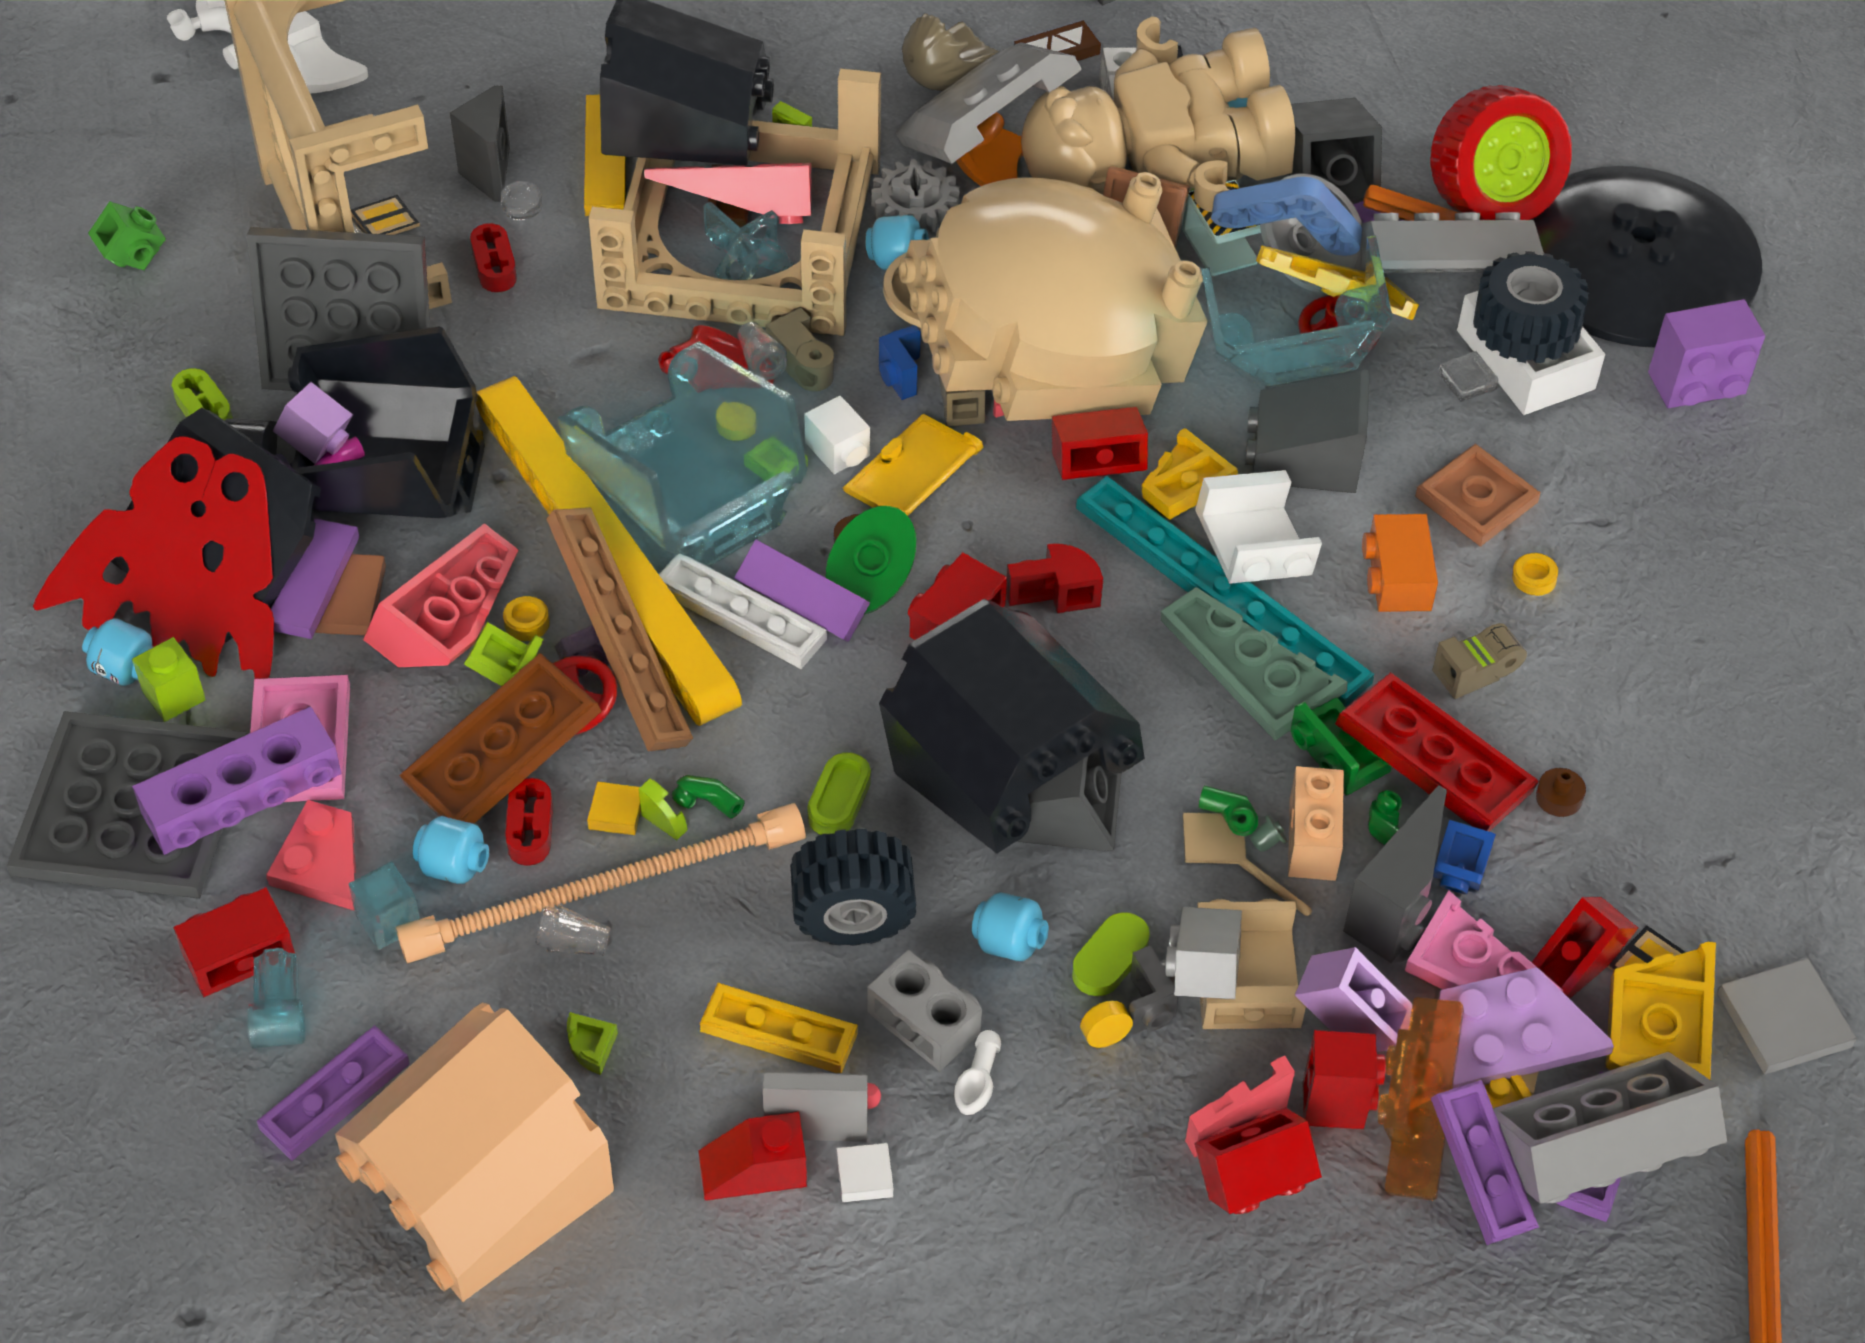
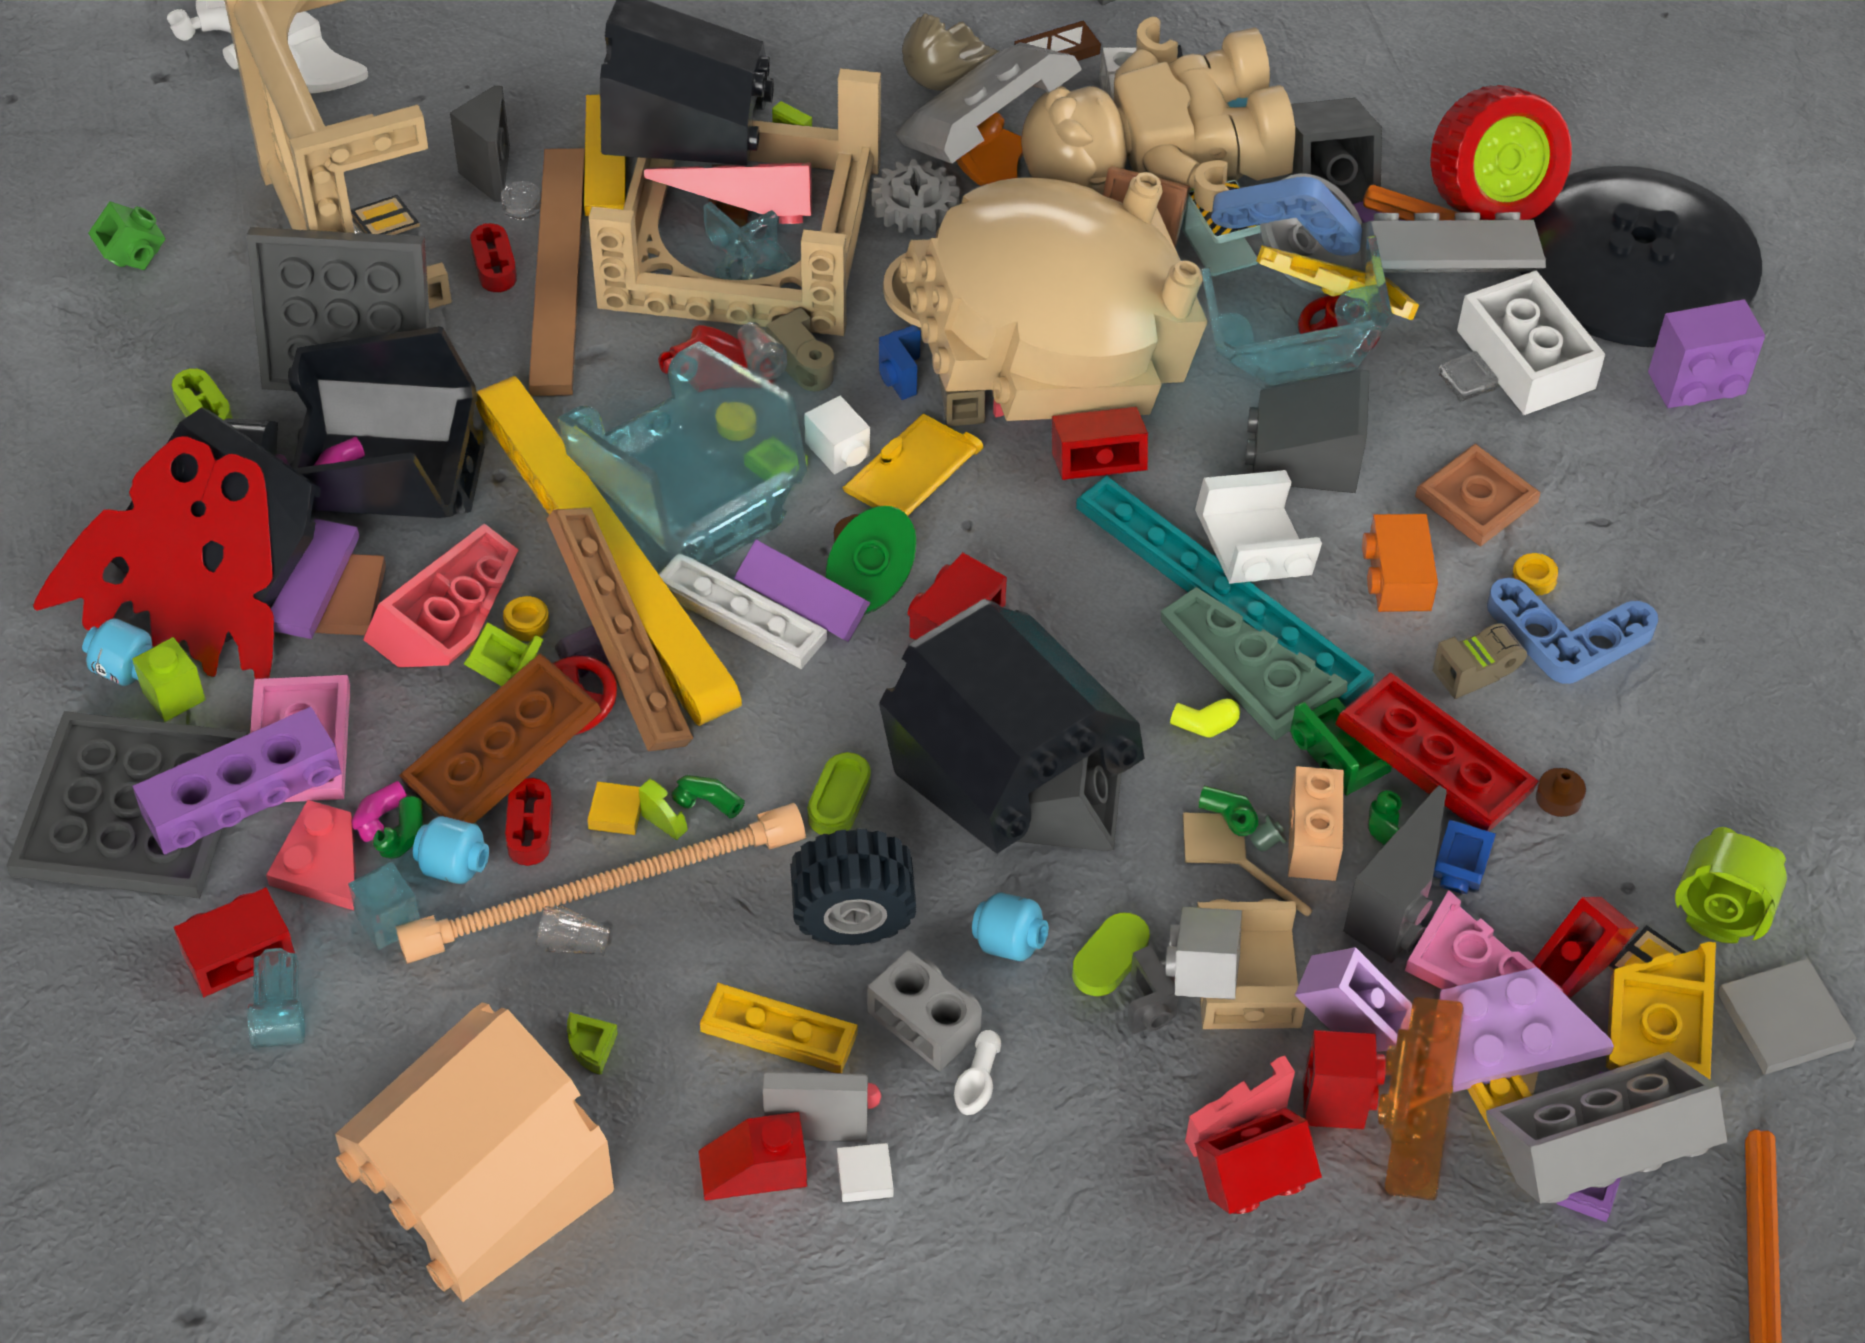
medium lavender tile [257,1025,409,1161] -> none
lavender brick [273,382,353,464] -> none
medium azure head [866,215,929,270] -> none
red brick [1006,544,1103,613] -> none
yellow tile [1080,1001,1133,1048] -> none
yellow wing [1142,428,1238,520] -> none
medium lavender tile [1431,1080,1539,1245] -> none
black wheel [1473,251,1589,363] -> none
none -> dark pink arm [351,781,407,842]
none -> green arm [373,796,423,859]
none -> medium nougat tile [529,148,585,396]
none -> neon yellow arm [1170,698,1240,738]
none -> medium blue beam [1487,578,1658,684]
none -> lime brick [1675,827,1787,943]

